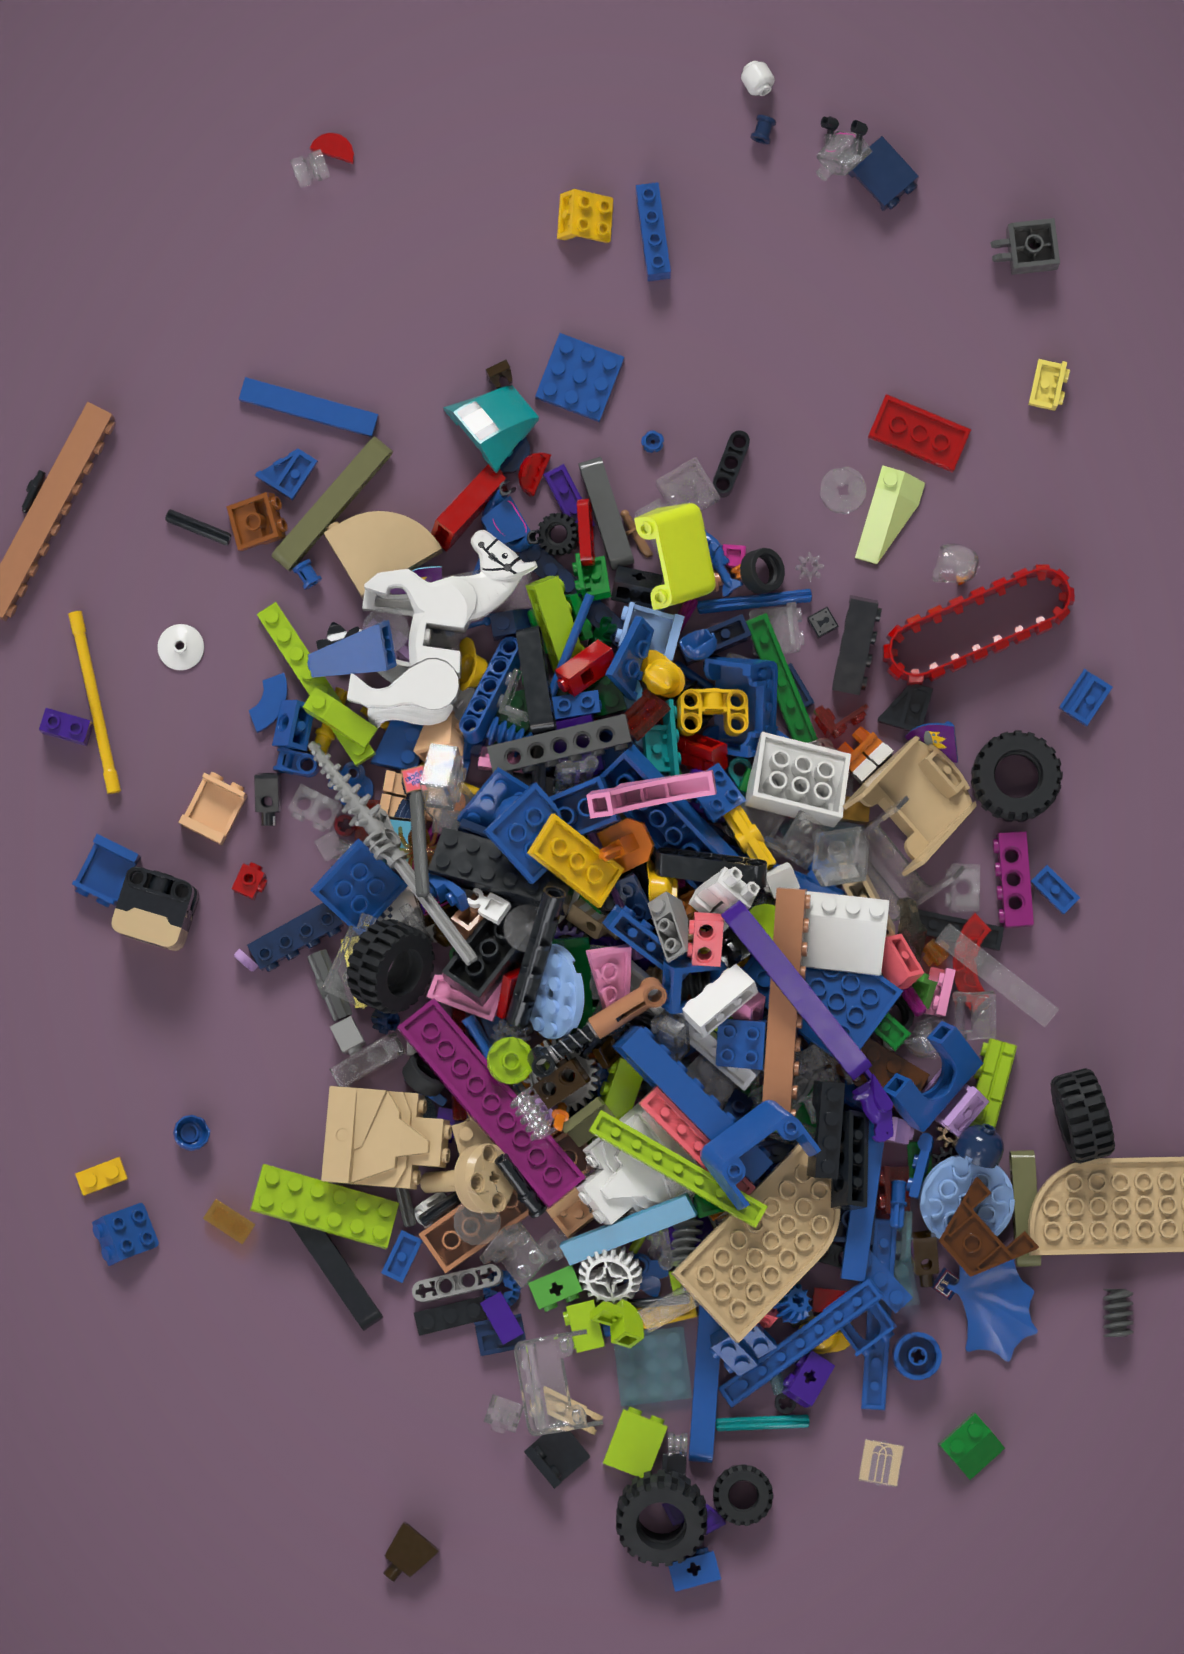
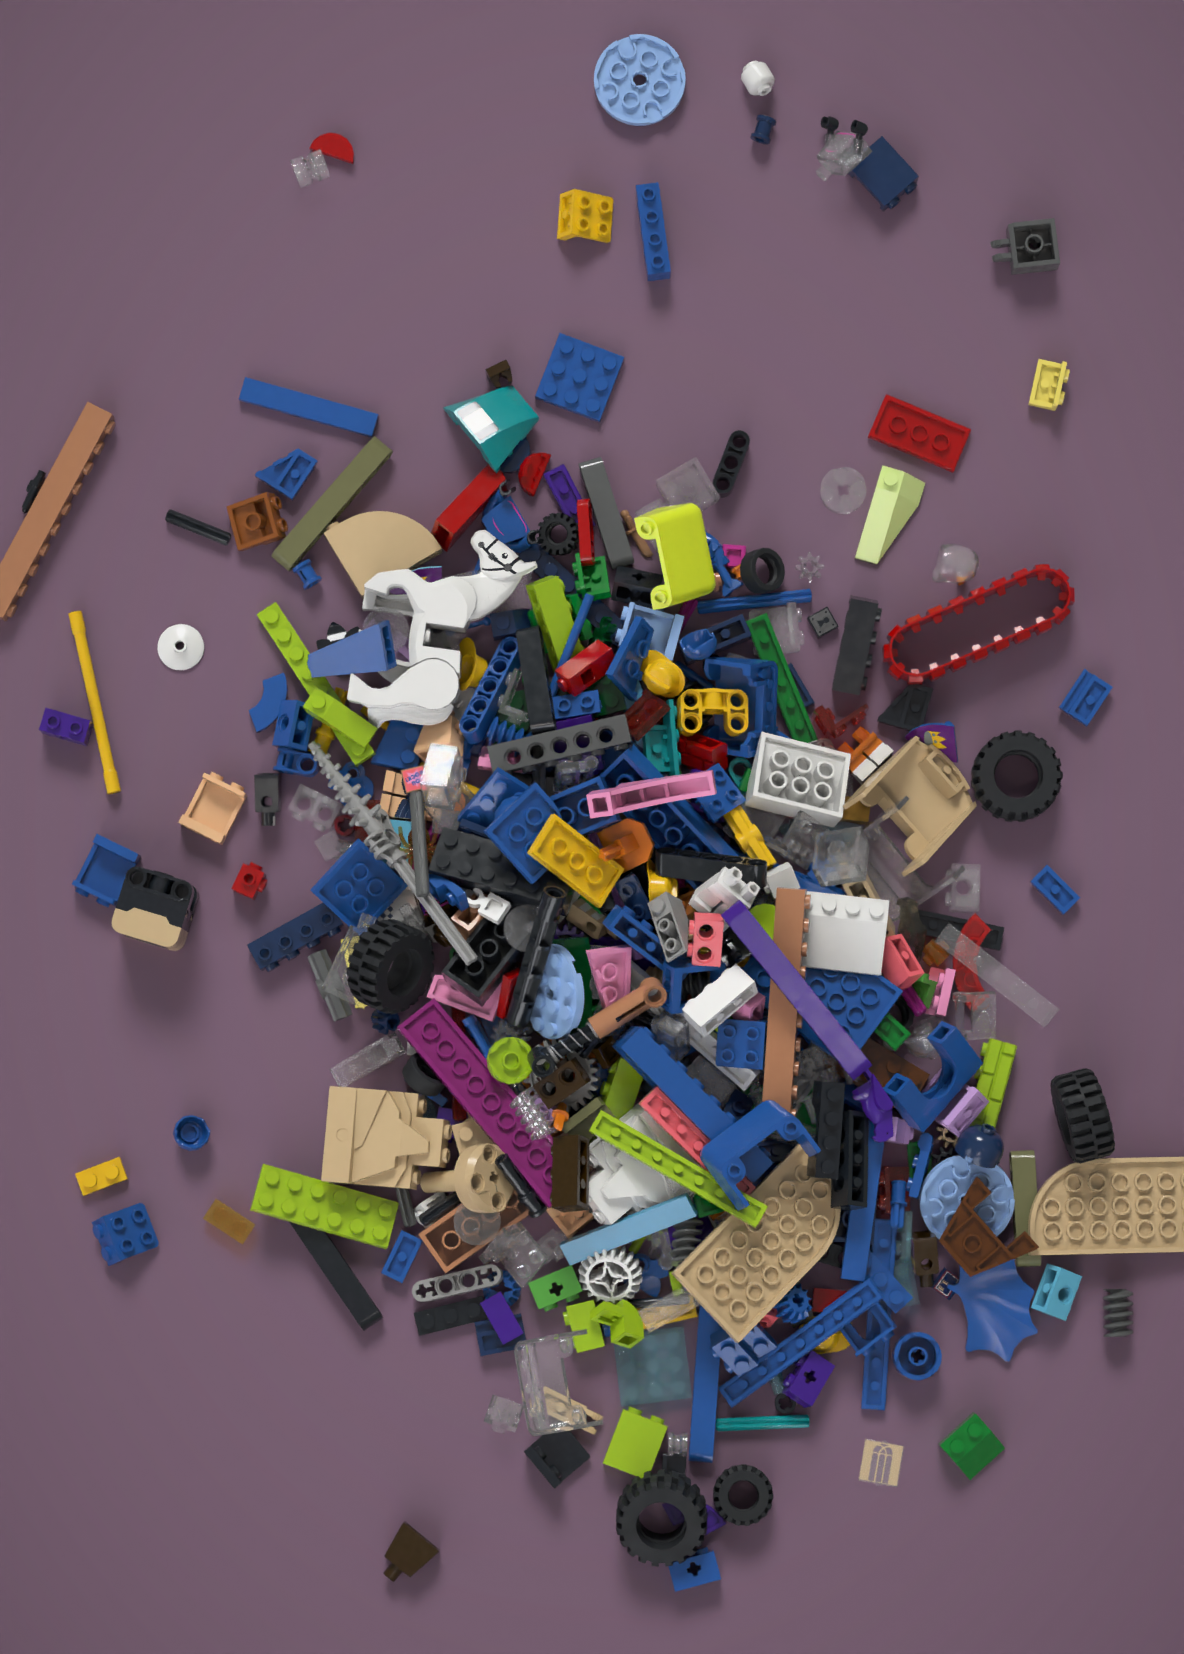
lavender tile [234,949,258,972] -> none
light grey brick [330,1016,366,1056] -> none
blue plate [641,430,664,453] -> none
magenta brick [993,831,1034,929] -> none
none -> dark brown brick [550,1134,589,1212]
none -> light blue plate [594,34,686,126]
none -> medium azure brick [1031,1263,1082,1321]

